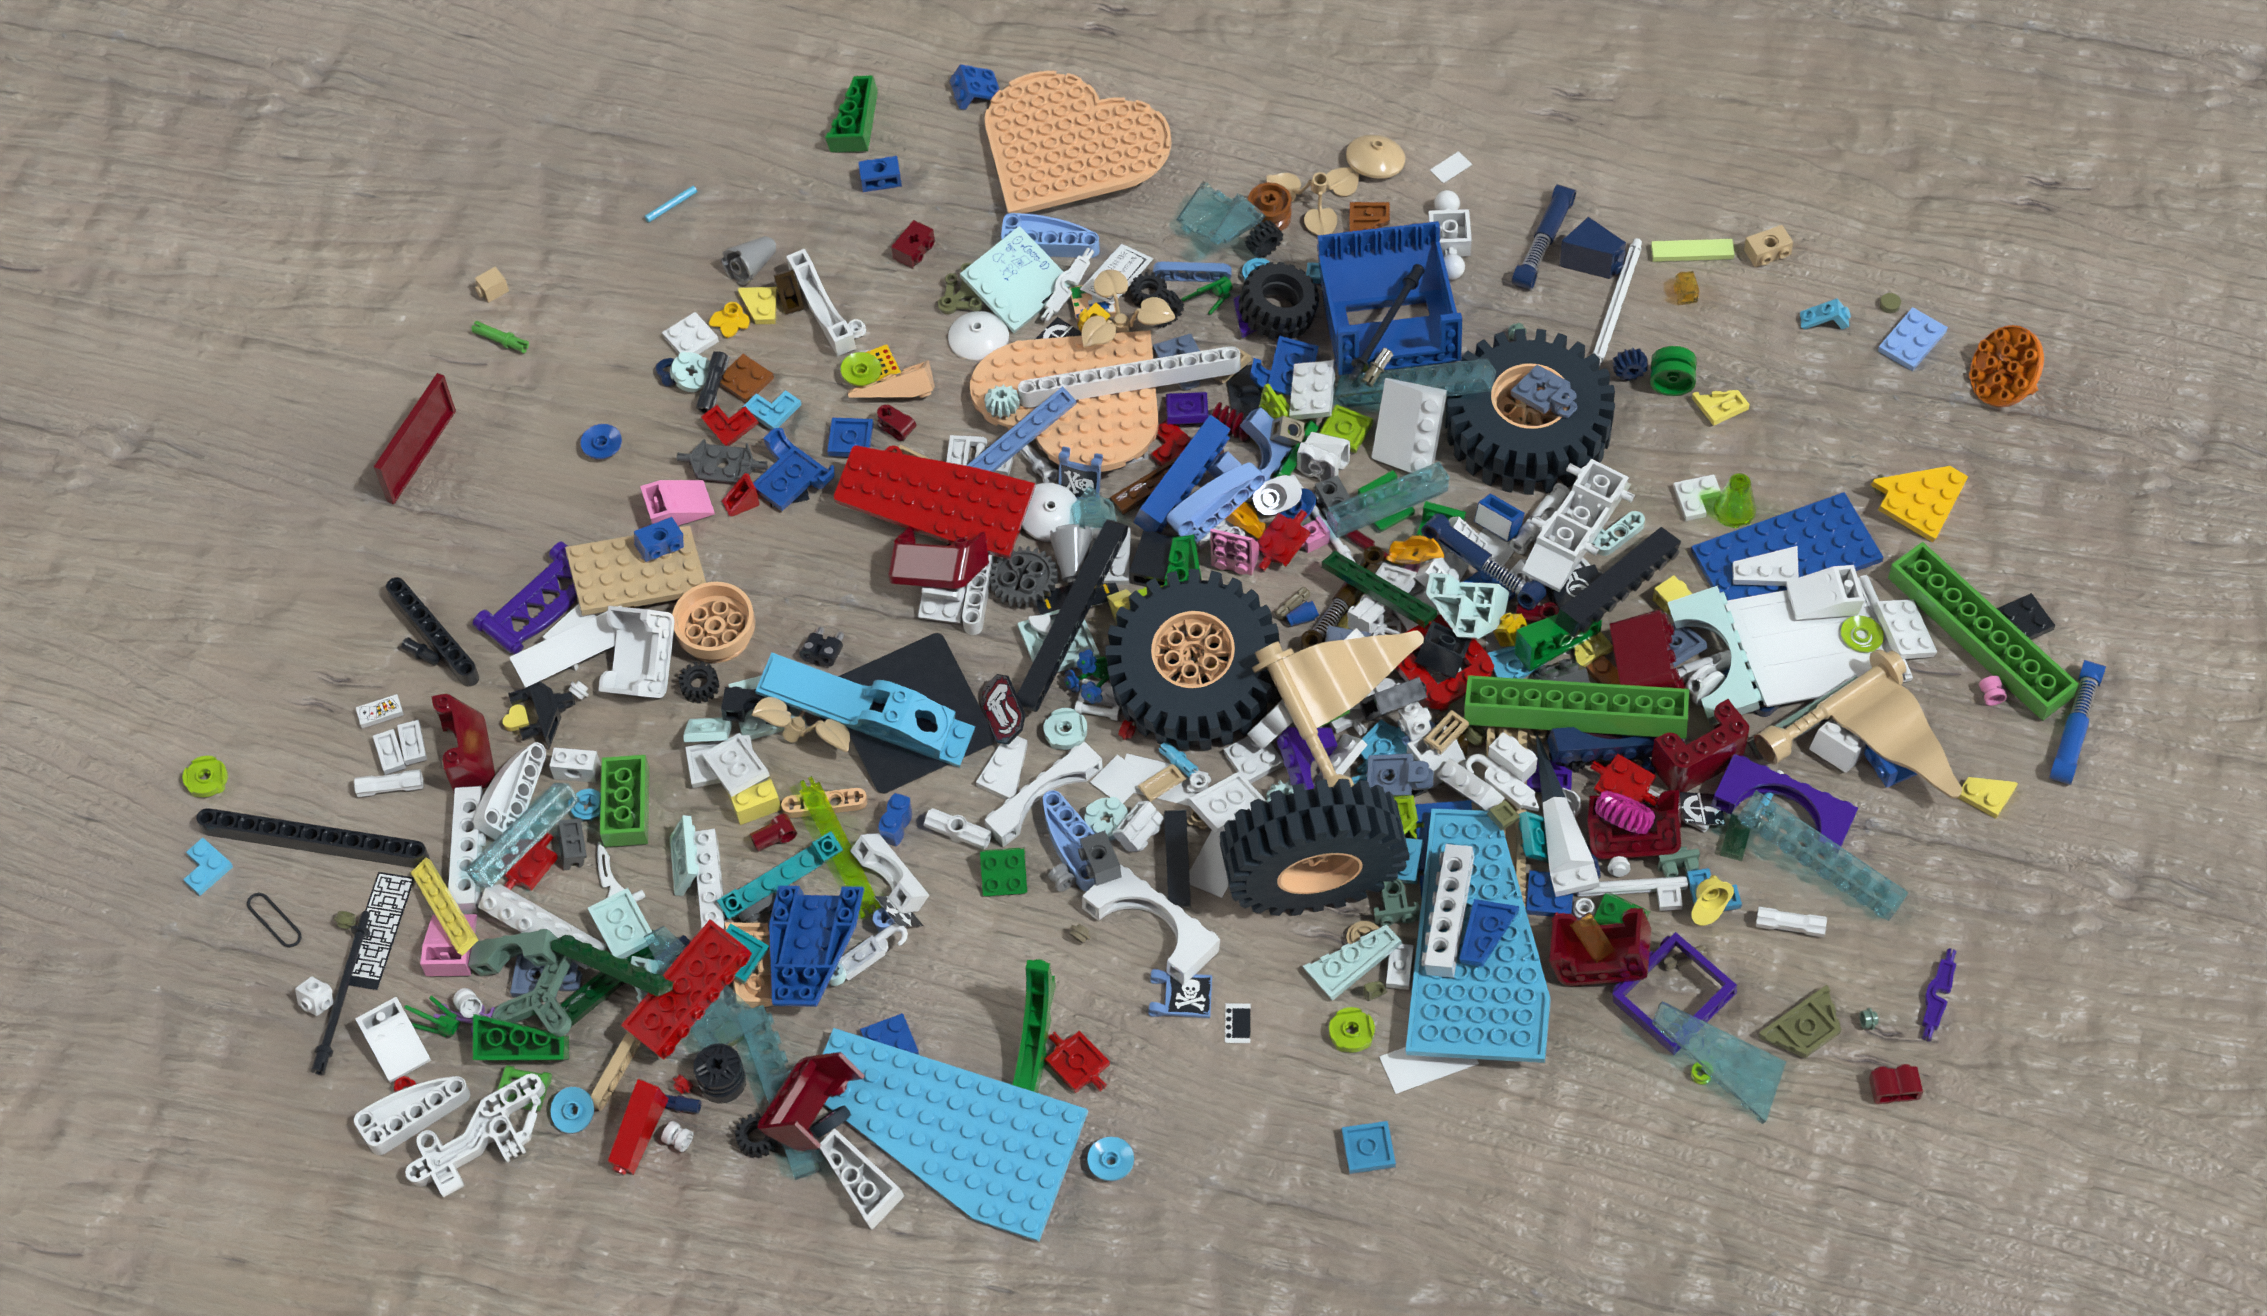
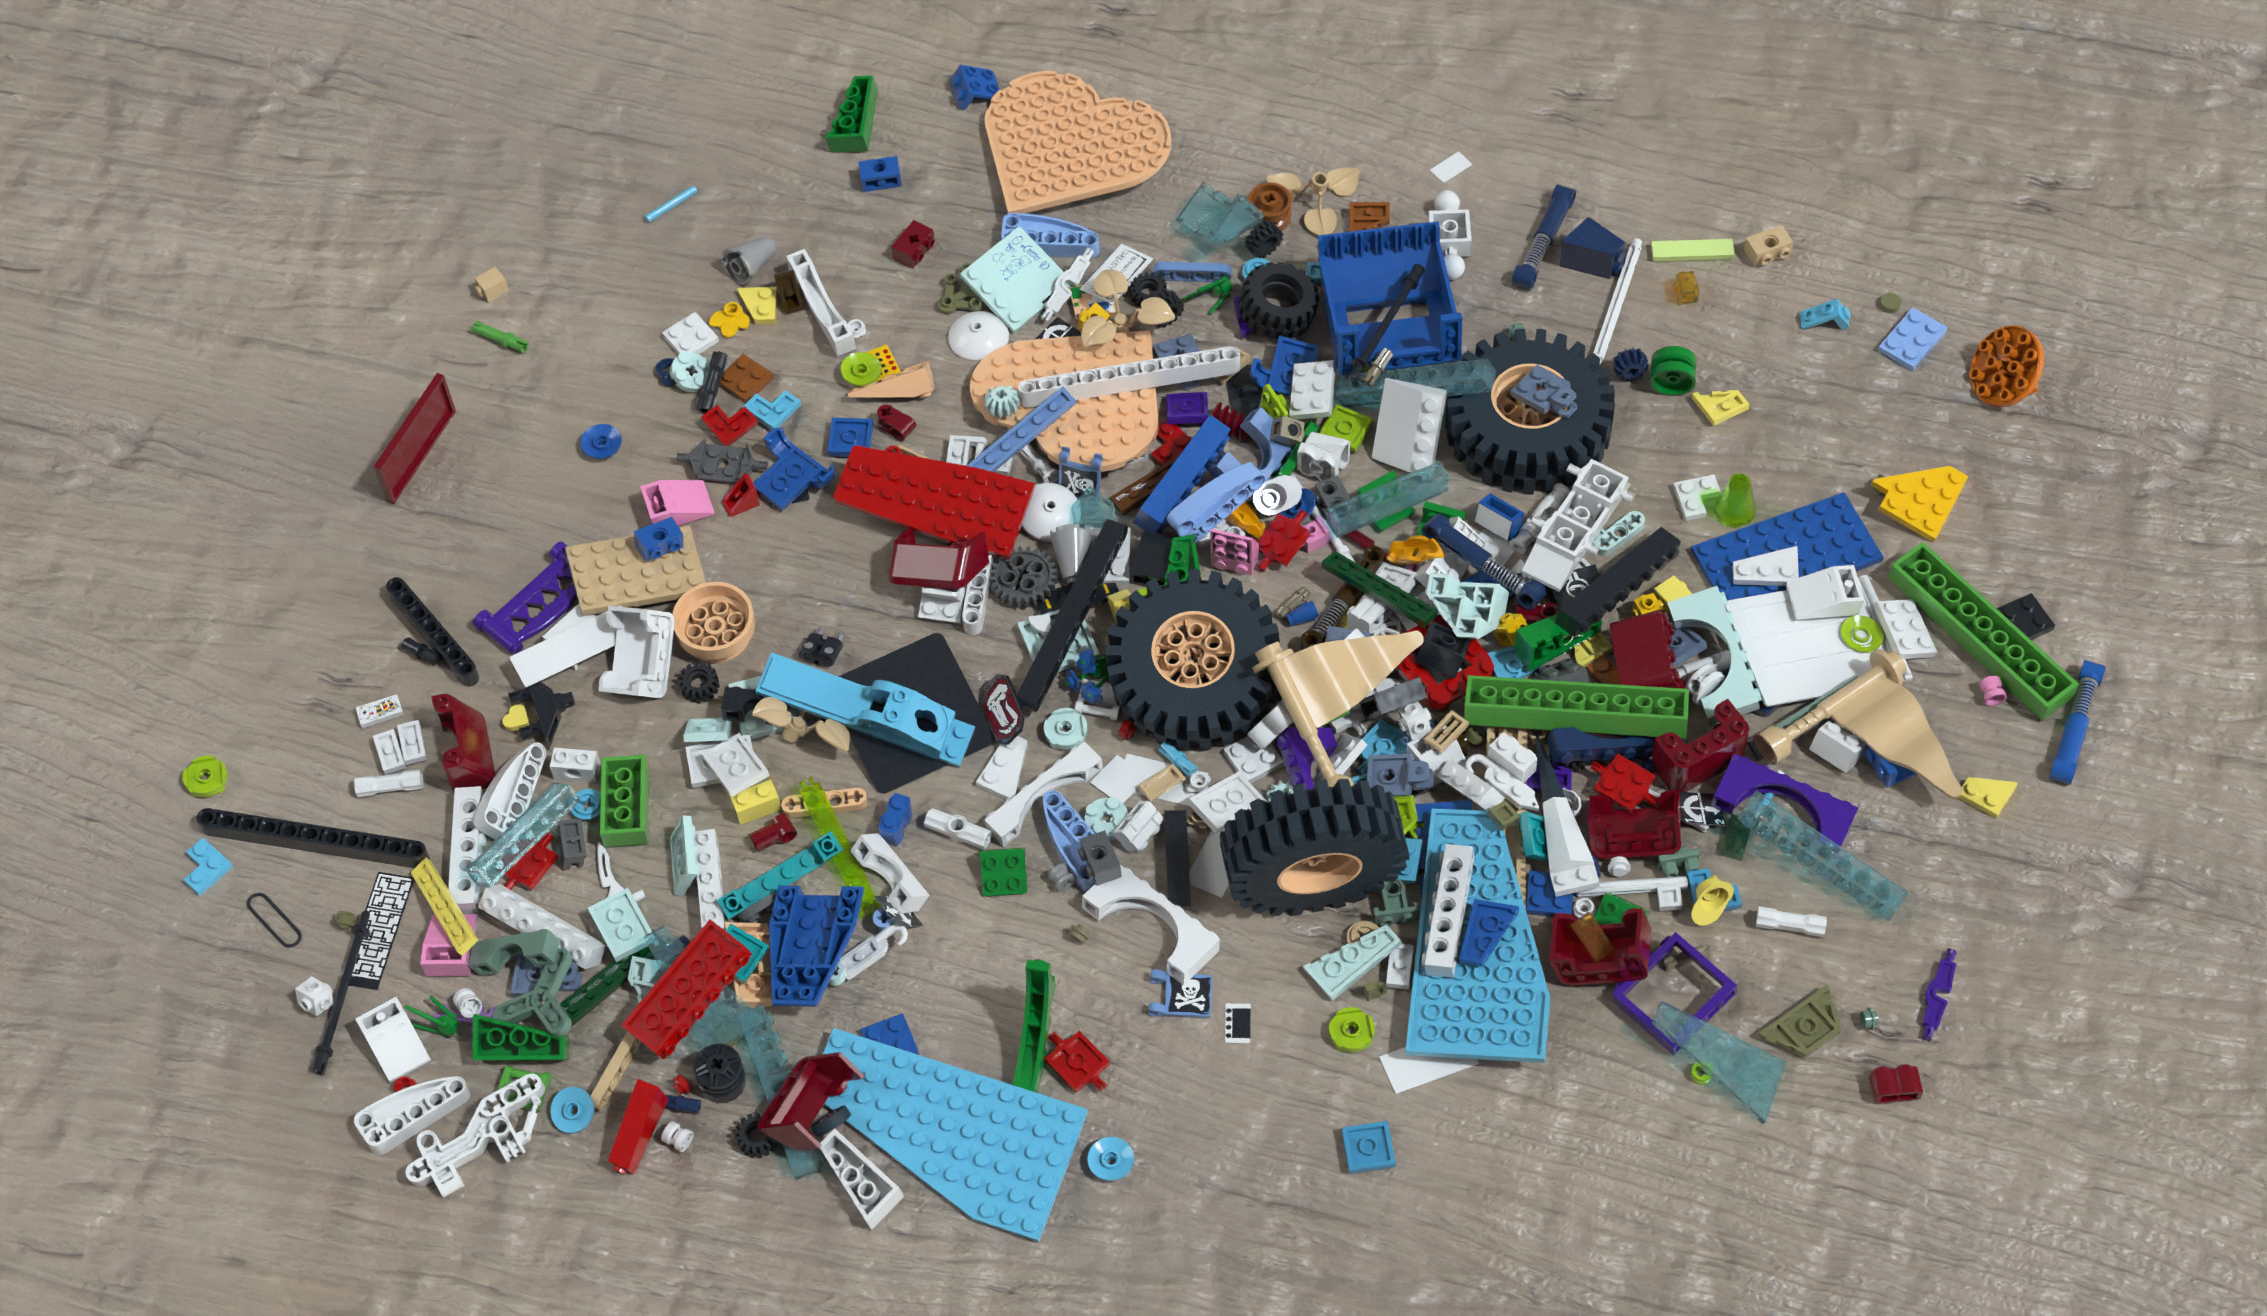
dark green plate [551,935,673,997] -> none
white plate [568,681,589,700] -> none
tan dish [1346,135,1405,179] -> none
dark pink gear [1594,791,1655,834] -> none
none -> yellow brick [1631,593,1664,617]

